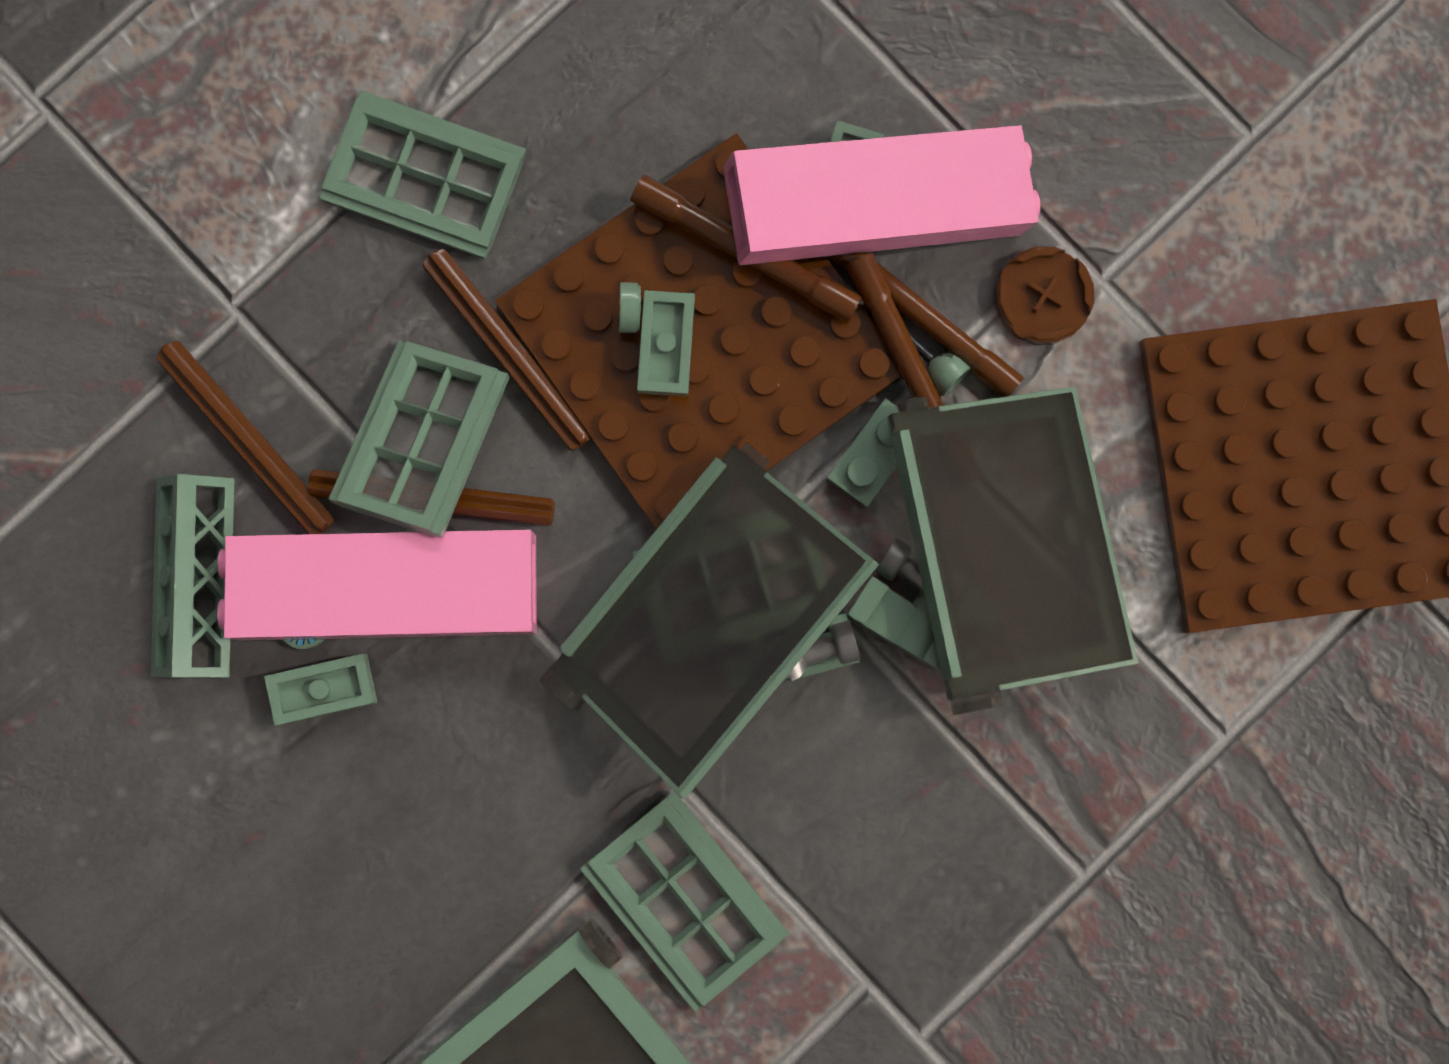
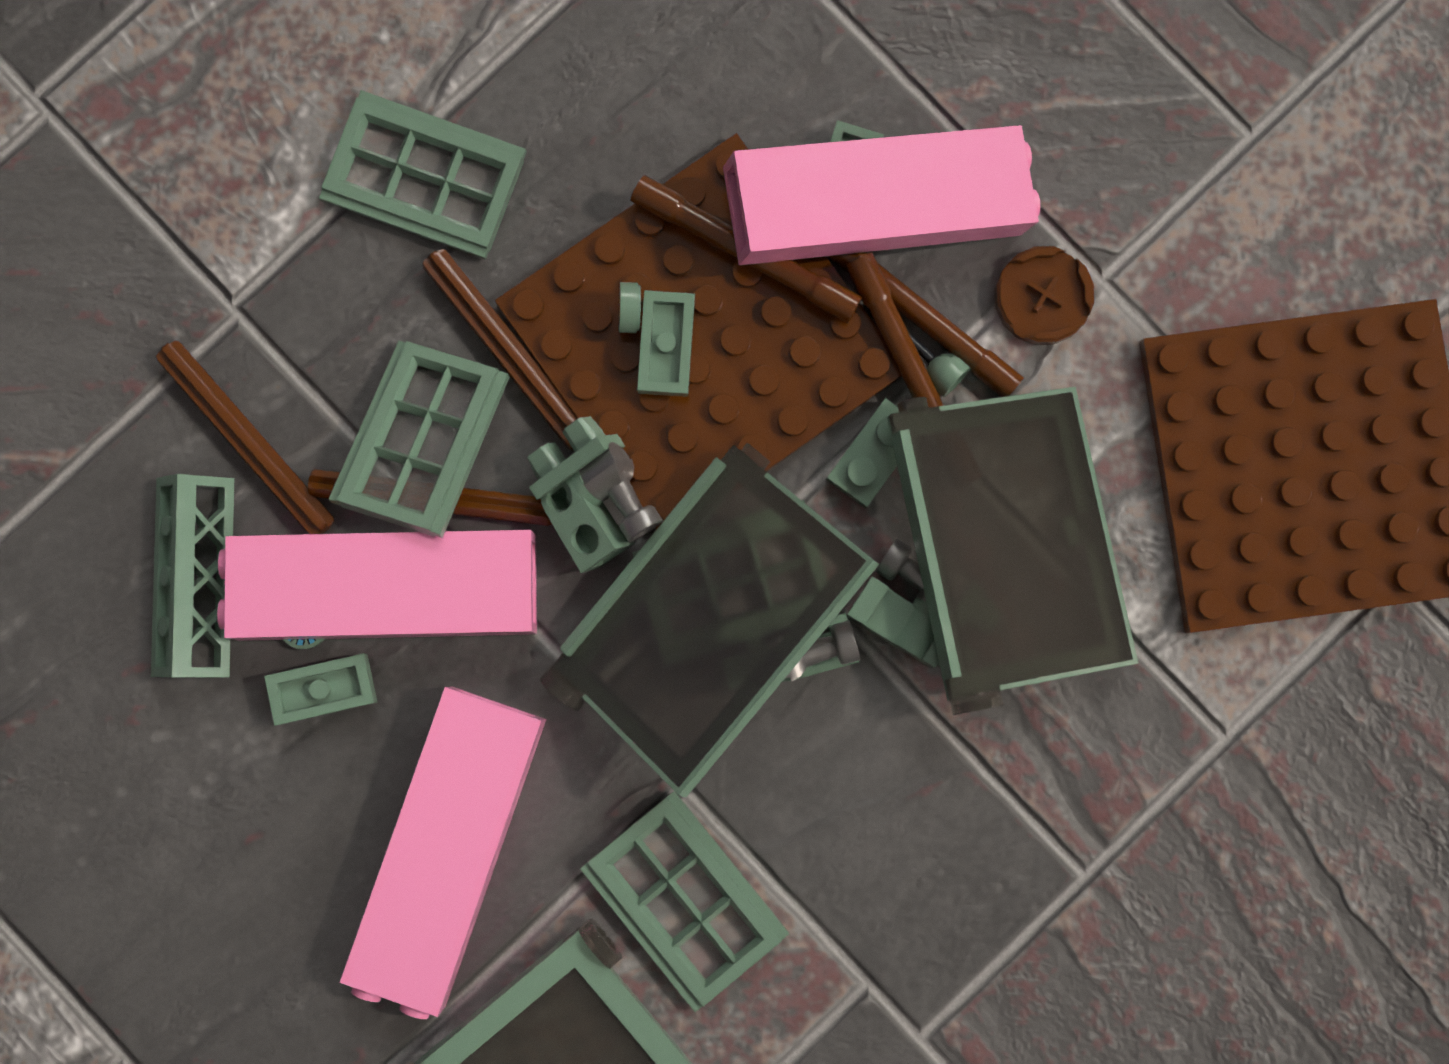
none -> bright pink brick [340,687,546,1019]
none -> sand green hips [527,416,663,573]

